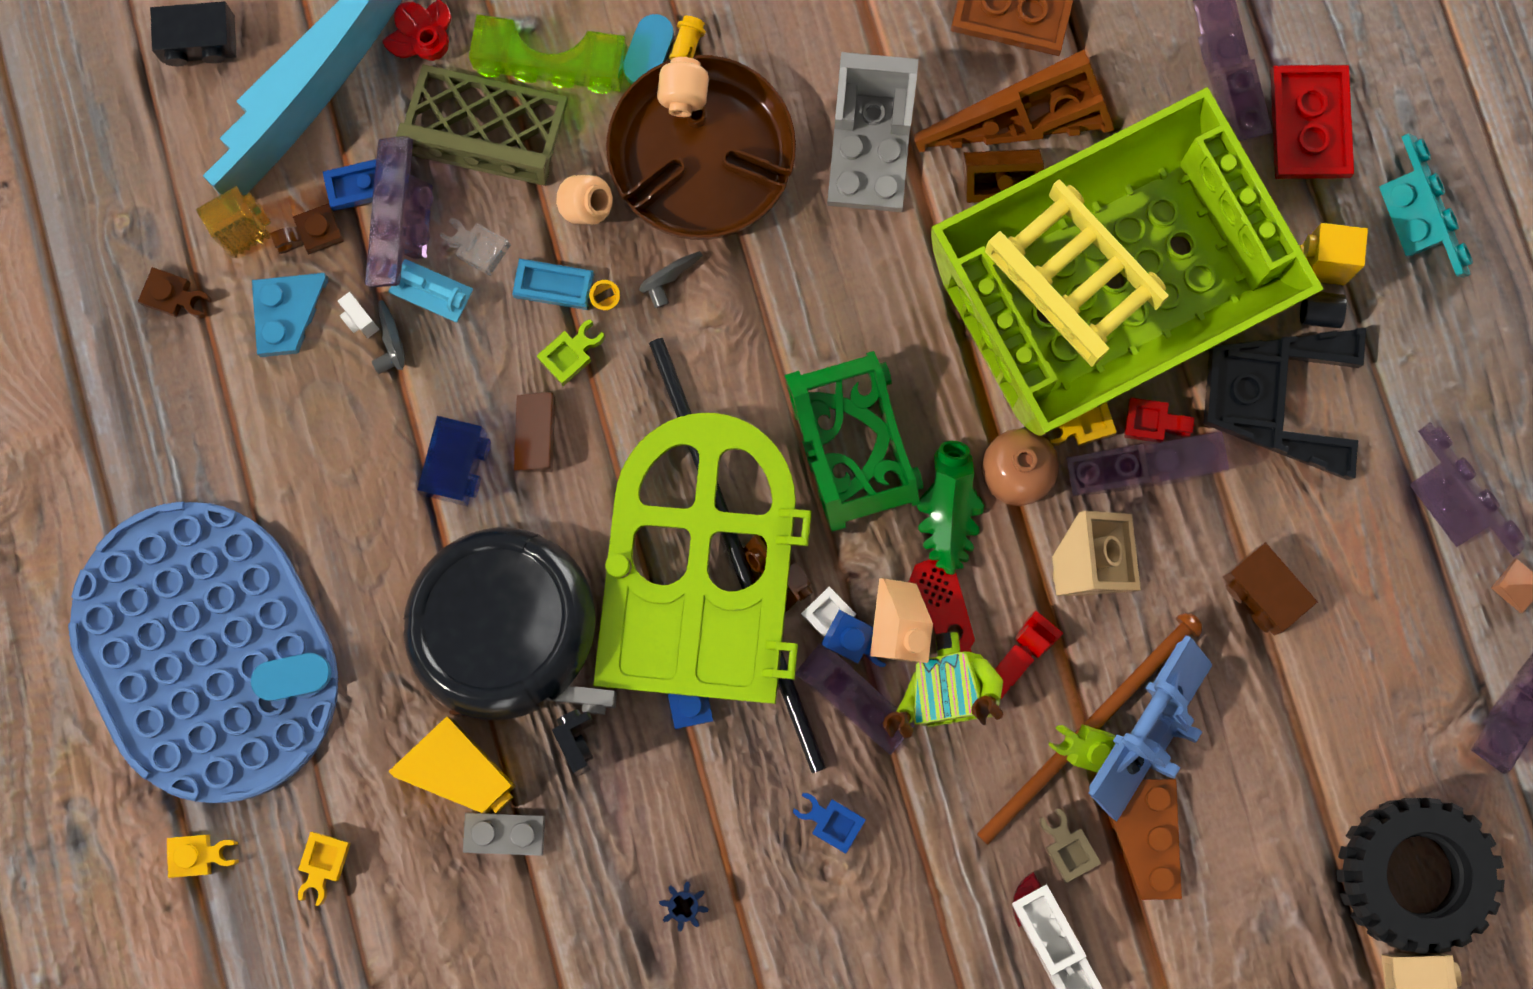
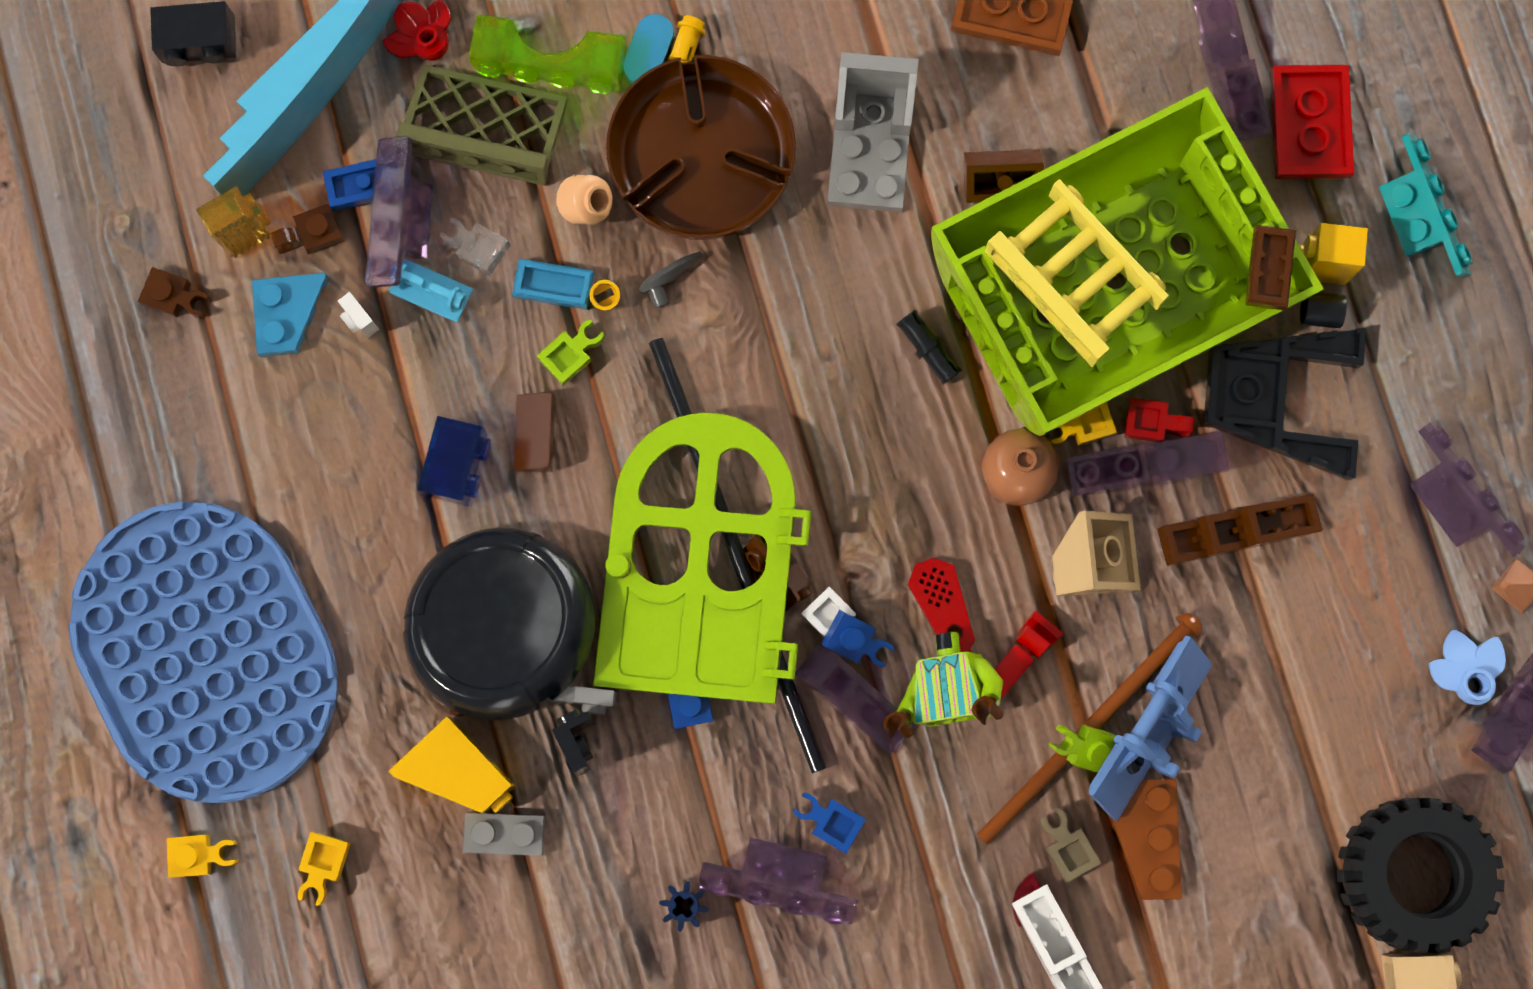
dark azure tile [251,653,331,701] -> none
dark grey bar [372,300,405,374] -> none
light nougat head [657,57,709,117] -> none
green fence [785,351,924,532] -> none
light nougat slope [870,578,933,663] -> none
dark orange wedge [913,49,1115,152] -> none
green plant [917,440,985,575] -> none
reddish brown brick [1222,542,1318,636] -> none
none -> clear purple bracket [698,837,858,925]
none -> black pin [896,310,962,385]
none -> reddish brown slope [1157,494,1323,566]
none -> reddish brown plate [1245,225,1296,311]
none -> light blue plate [1428,630,1506,705]

